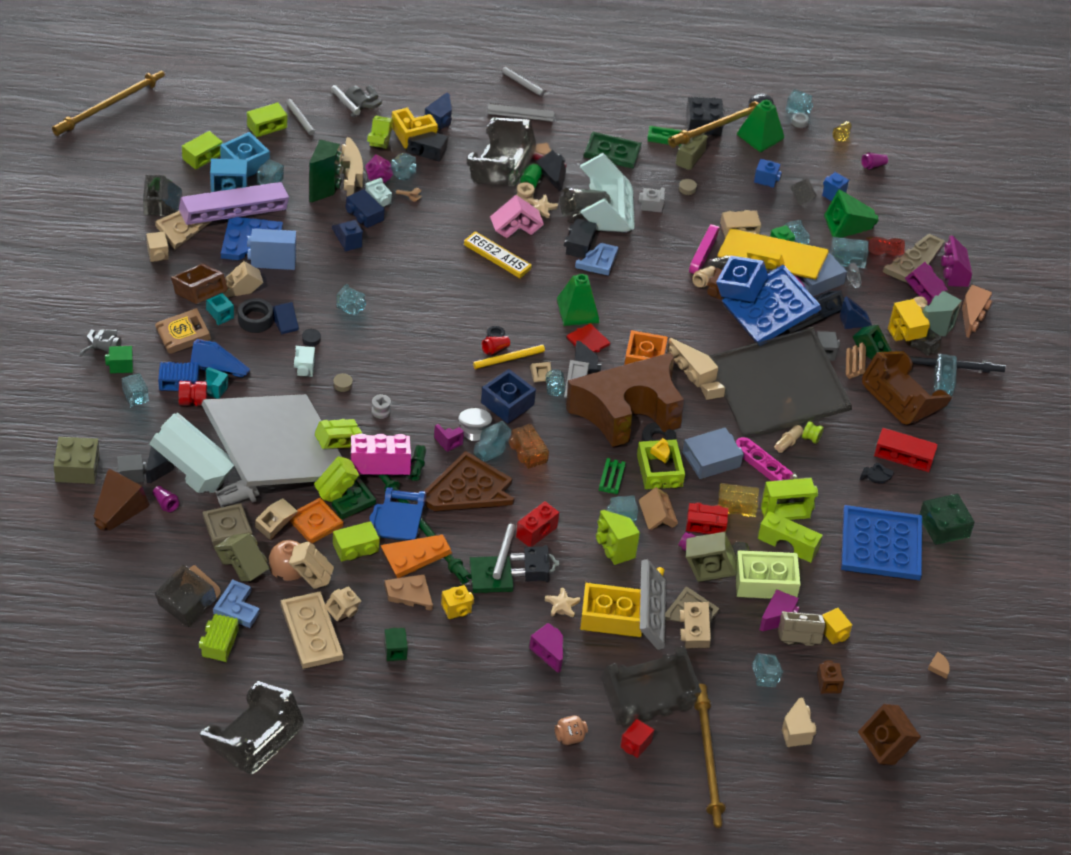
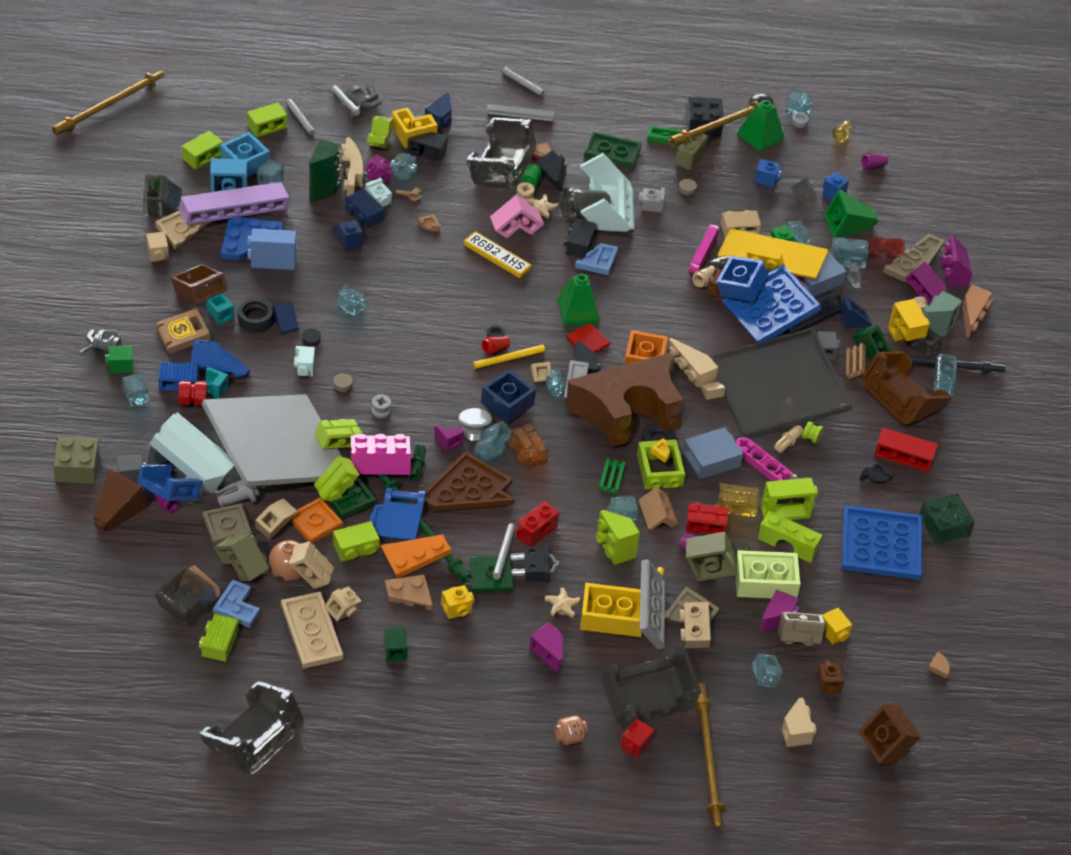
tan slope [222,261,263,297] -> none
none -> blue panel [137,464,202,501]
none -> medium nougat tile [417,215,440,231]

